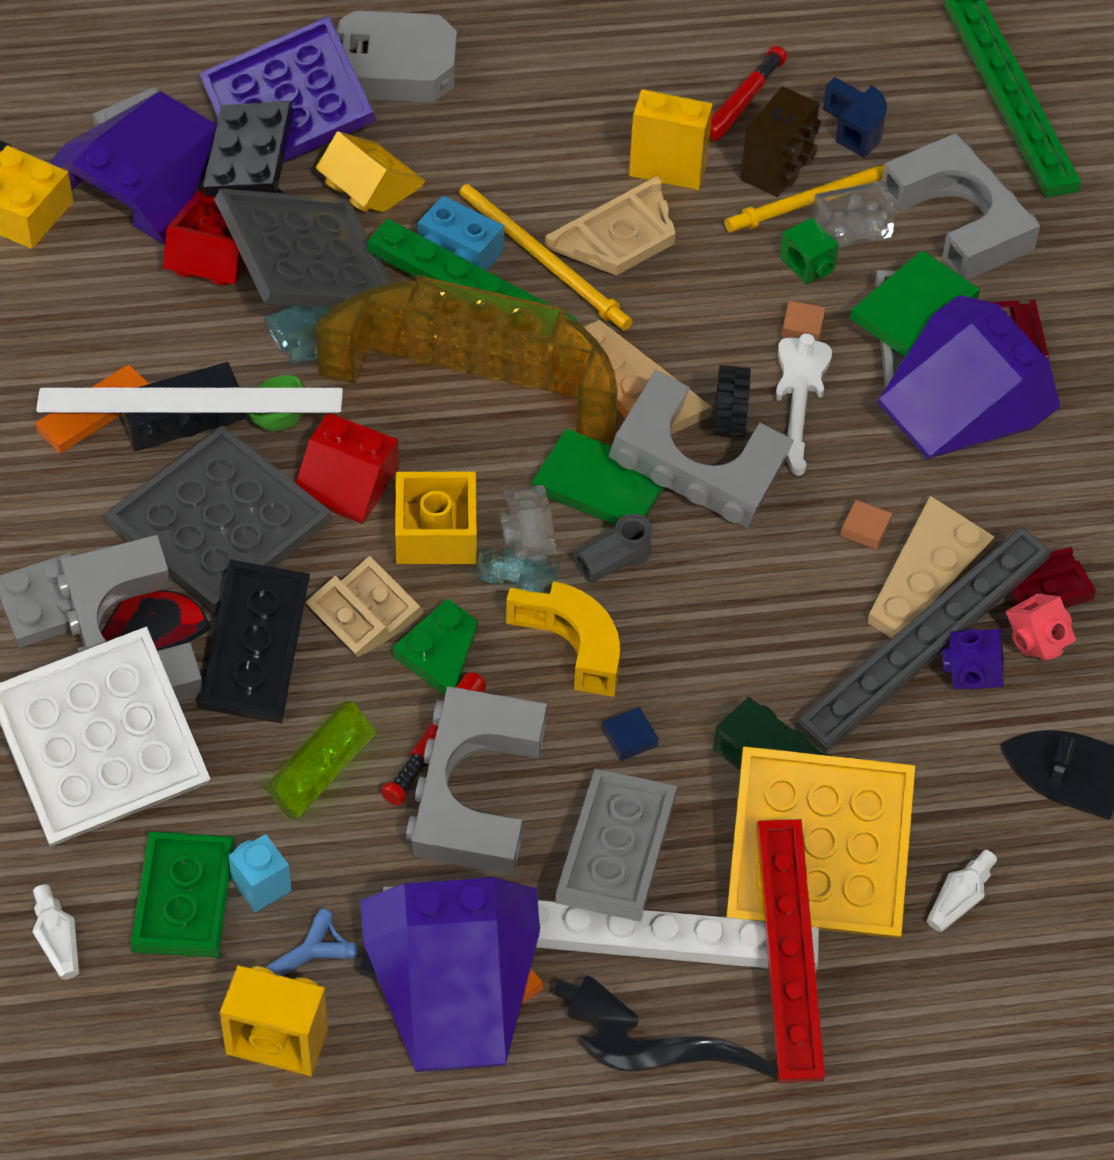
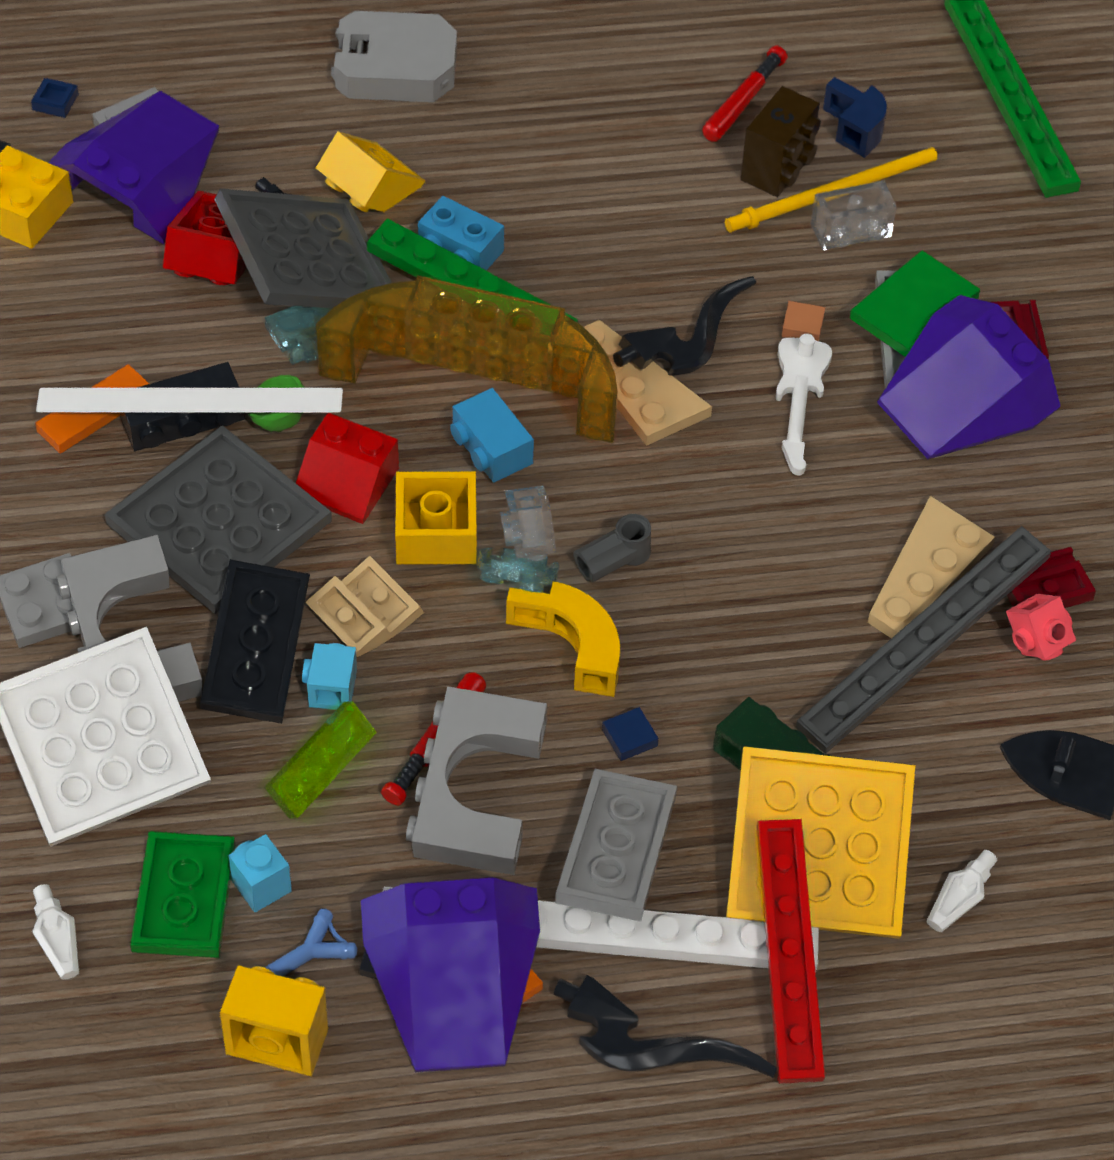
shield [101,590,210,651] -> none
dark purple plate [200,16,377,162] -> none
black plate [203,101,294,197] -> none
green wing [392,598,478,696] -> none
yellow bar [459,184,633,331] -> none
green tile [531,428,666,525] -> none
tan wing [545,176,676,276] -> none
light grey arch [608,370,794,528] -> none
yellow brick [629,89,713,190] -> none
black tyre [714,365,751,437] -> none
green brick [779,217,839,285] -> none
nougat tile [840,500,893,550] -> none
light grey arch [880,133,1040,280] -> none
dark purple brick [943,629,1004,689] -> none
none -> dark blue tile [31,78,79,118]
none -> medium azure brick [302,643,357,711]
none -> dark azure brick [450,388,534,483]
none -> black piece [613,276,757,375]

